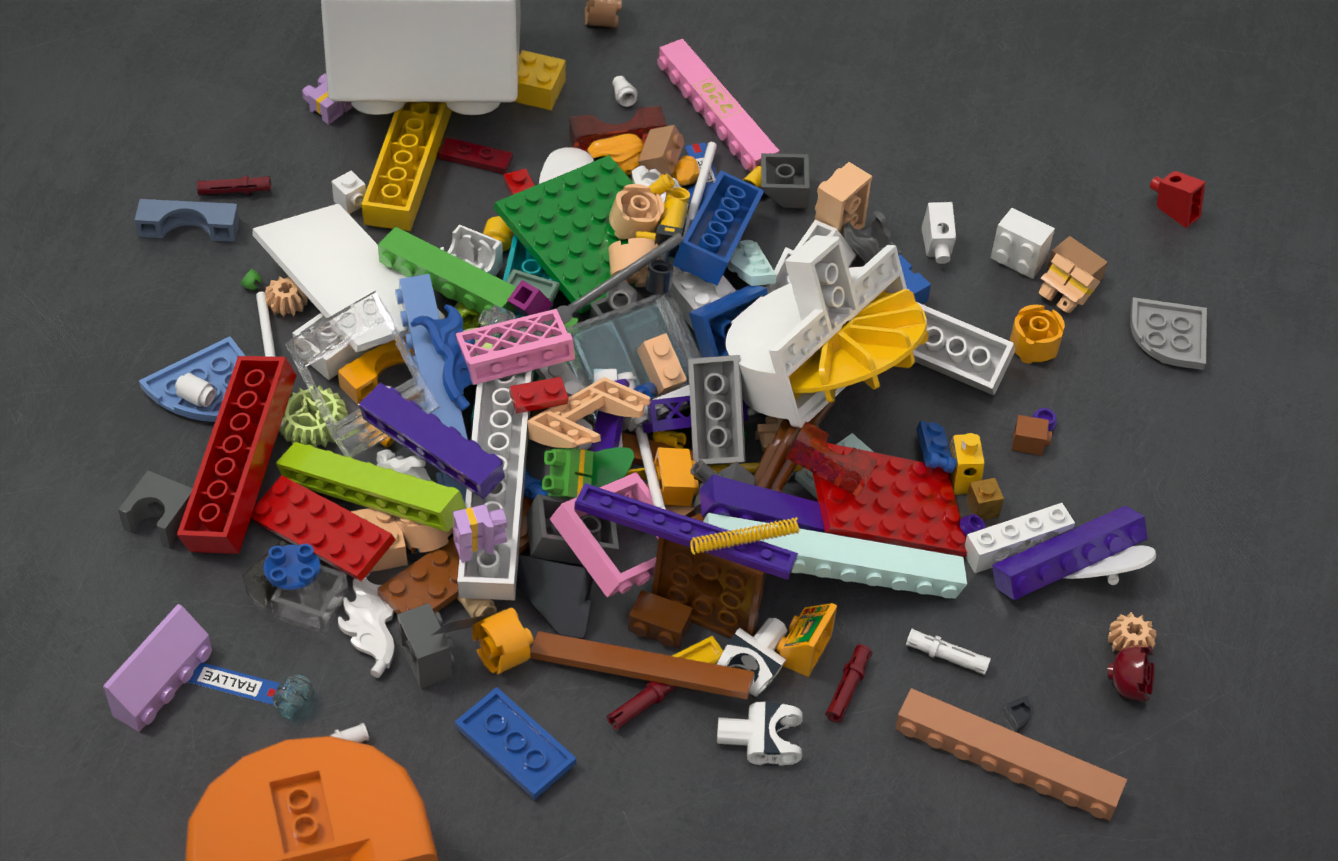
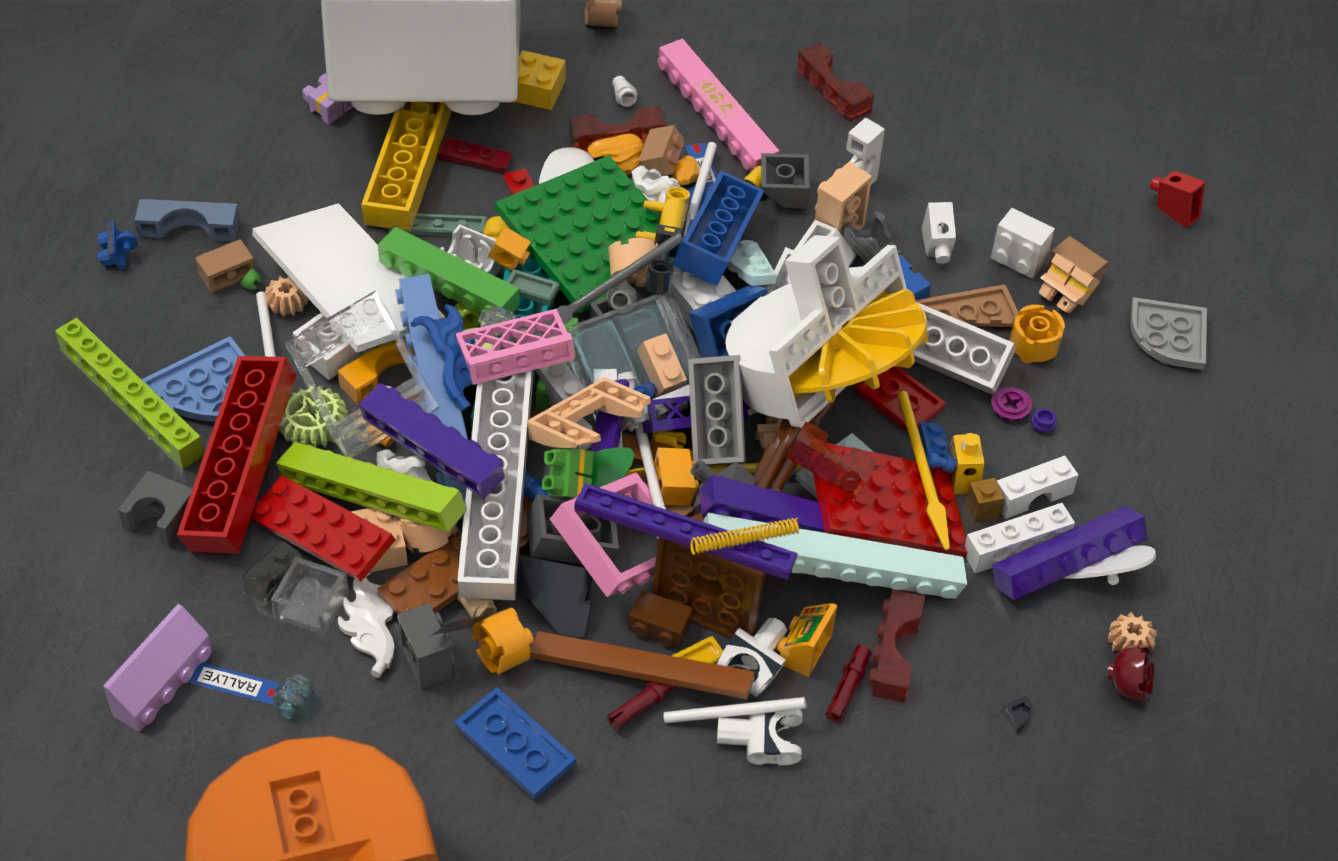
white brick [175,373,216,407] -> none
dark red pin [197,176,271,196] -> none
blue dish [264,544,320,590] -> none
white pin [330,723,369,743] -> none
white brick [331,171,366,214] -> none
lavender hips [453,504,507,563] -> none
magenta brick [507,280,552,317] -> none
red plate [509,377,569,414] -> none
light nougat brick [609,184,664,240] -> none
yellow pin [648,173,675,196] -> none
nougat brick [895,688,1127,821] -> none
white pin [906,629,991,675] -> none
dark purple plate [960,514,986,537] -> none
dark orange brick [1012,415,1052,456] -> none
none -> lime brick [55,317,204,469]
none -> blue hips [98,221,138,270]
none -> medium nougat brick [195,239,256,293]
none -> sand green tile [388,213,487,237]
none -> light orange brick [487,227,531,271]
none -> white piece [664,697,806,723]
none -> clear red arch [797,42,874,122]
none -> white arch [846,118,885,185]
none -> red tile [855,366,946,432]
none -> clear red arch [868,589,925,703]
none -> yellow piece [897,391,949,550]
none -> medium nougat wing [915,284,1019,327]
none -> magenta gear [991,387,1032,422]
none -> white arch [997,456,1078,519]

